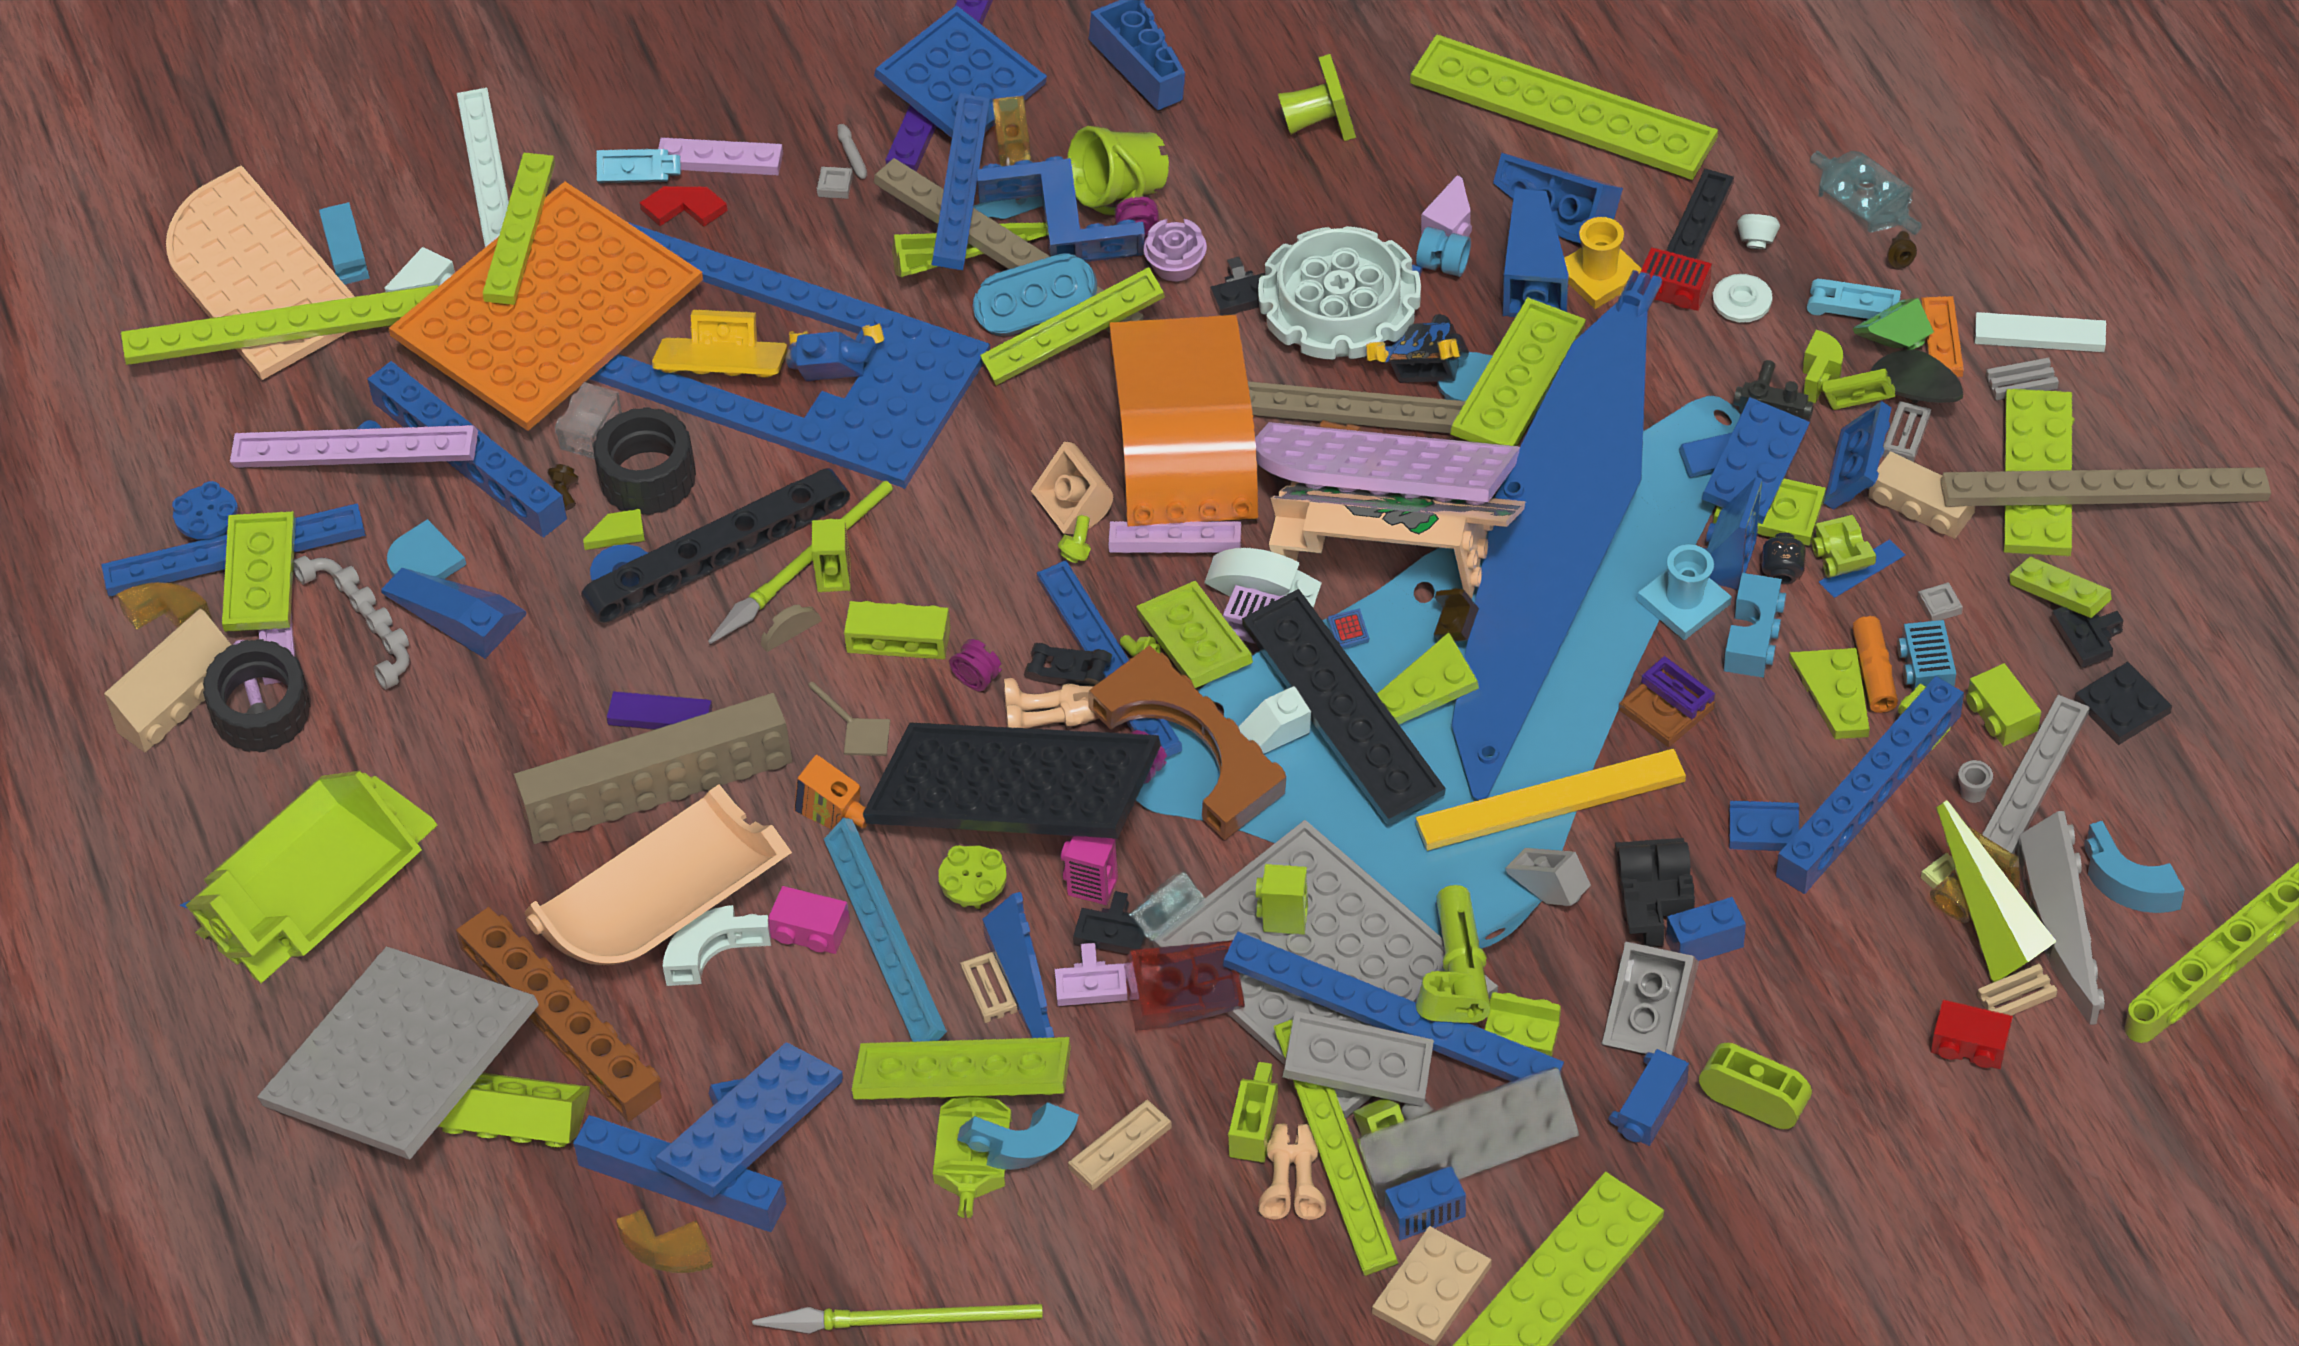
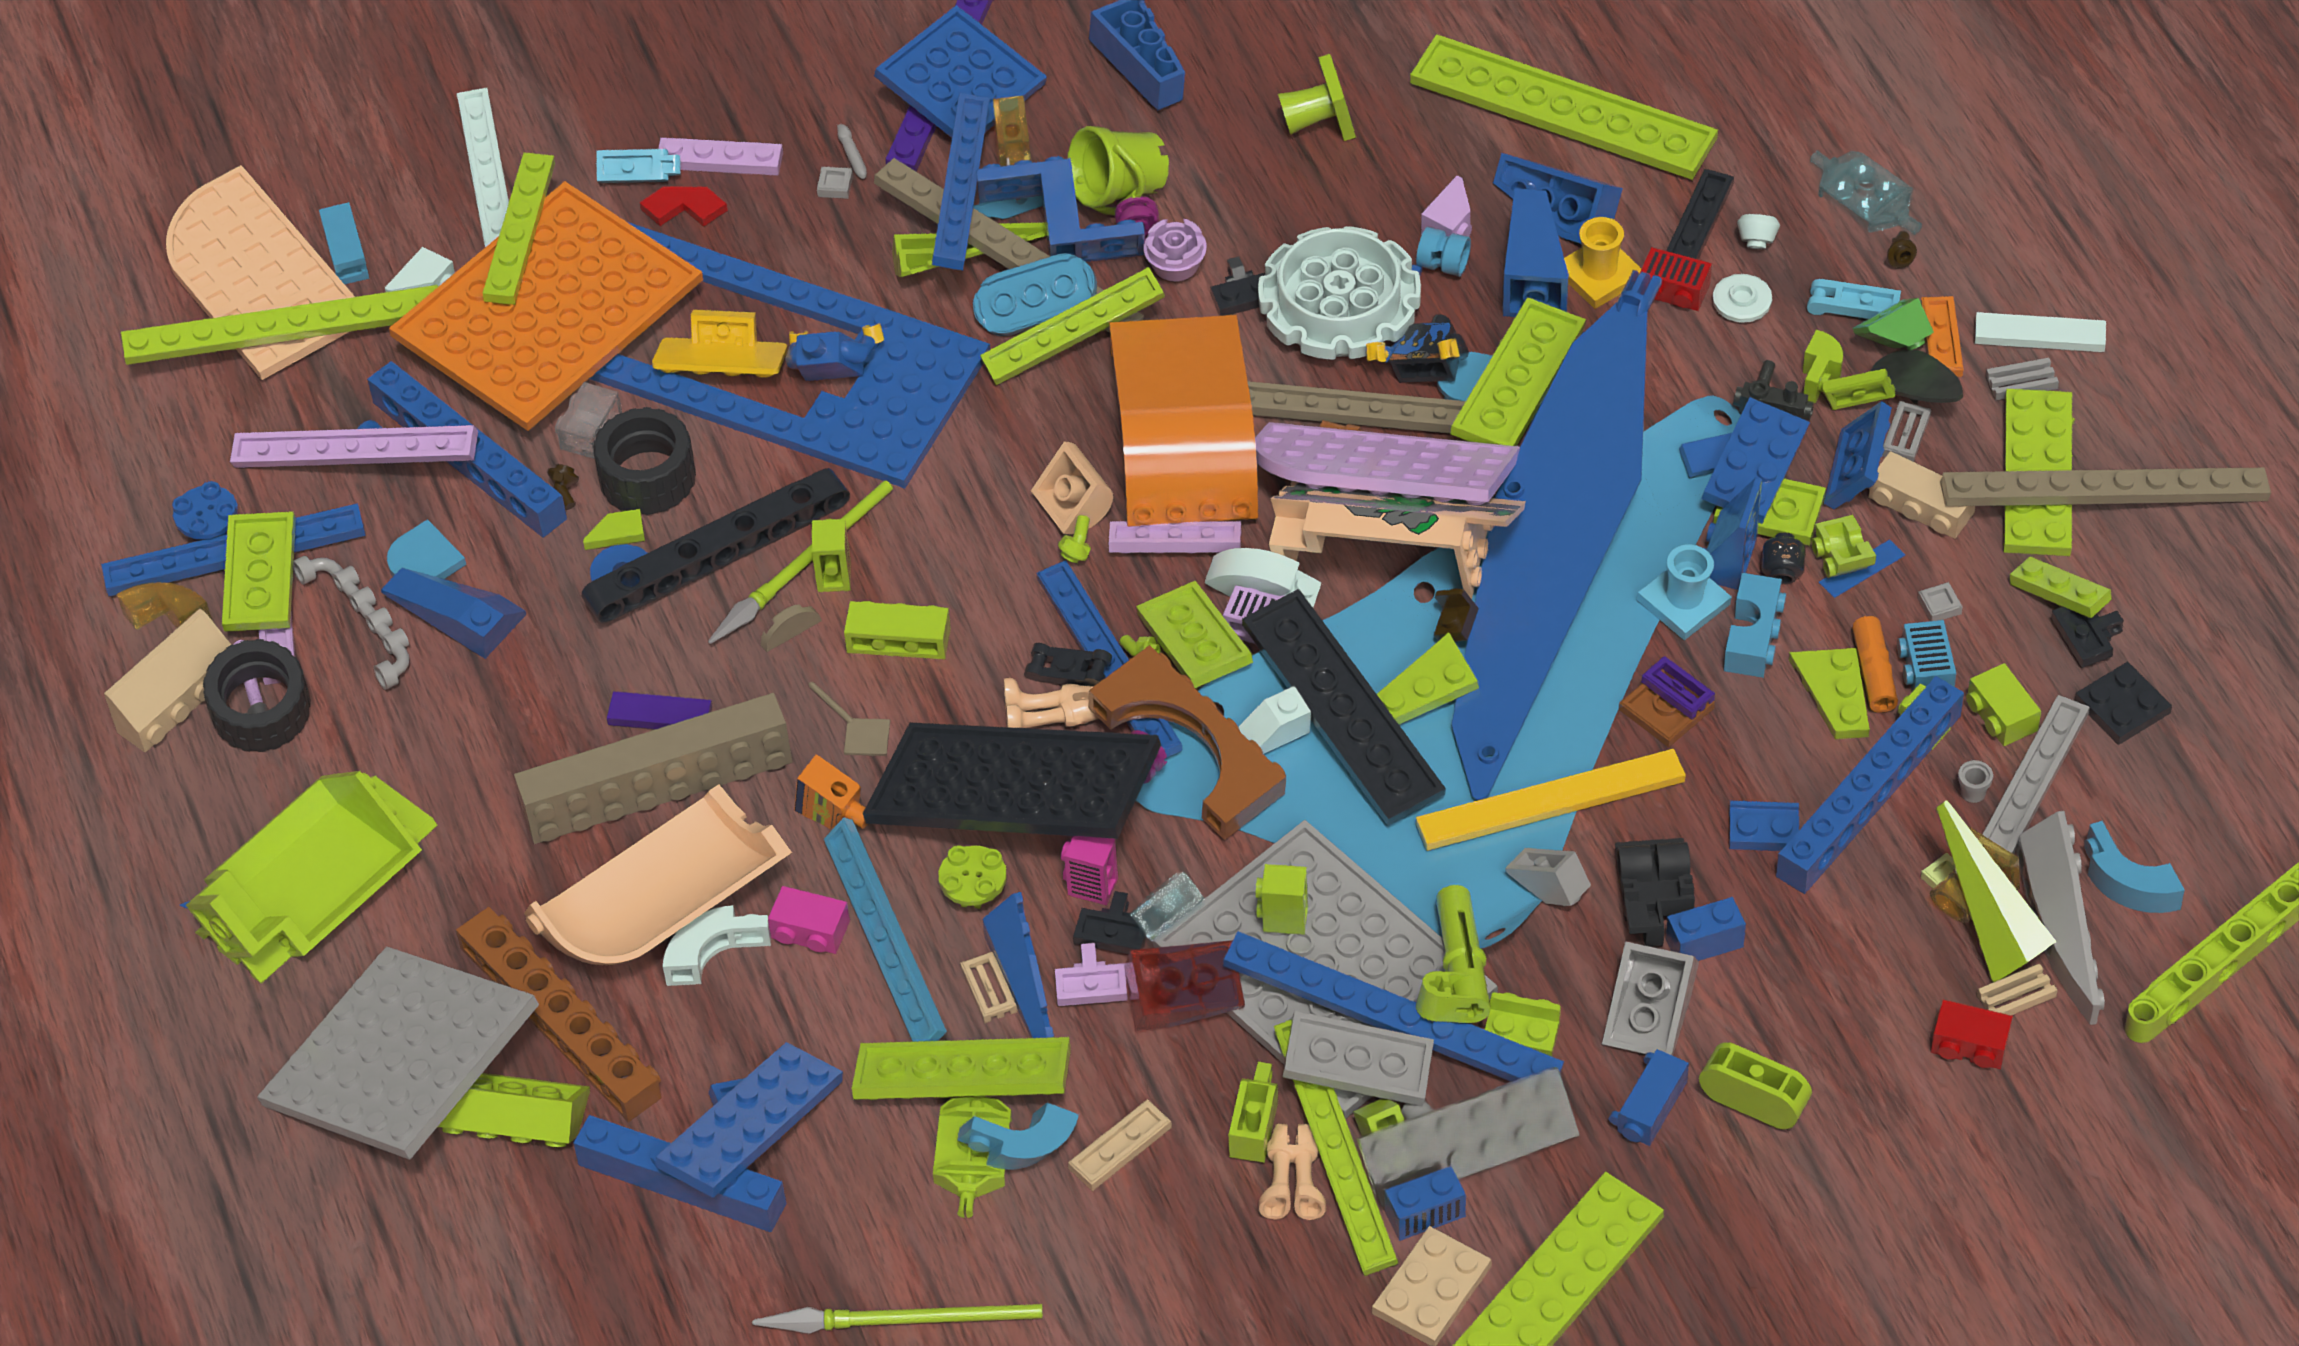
clear yellow brick [616,1209,713,1273] -> none
magenta wheel [949,639,1002,691] -> none
tile [1327,608,1370,649] -> none

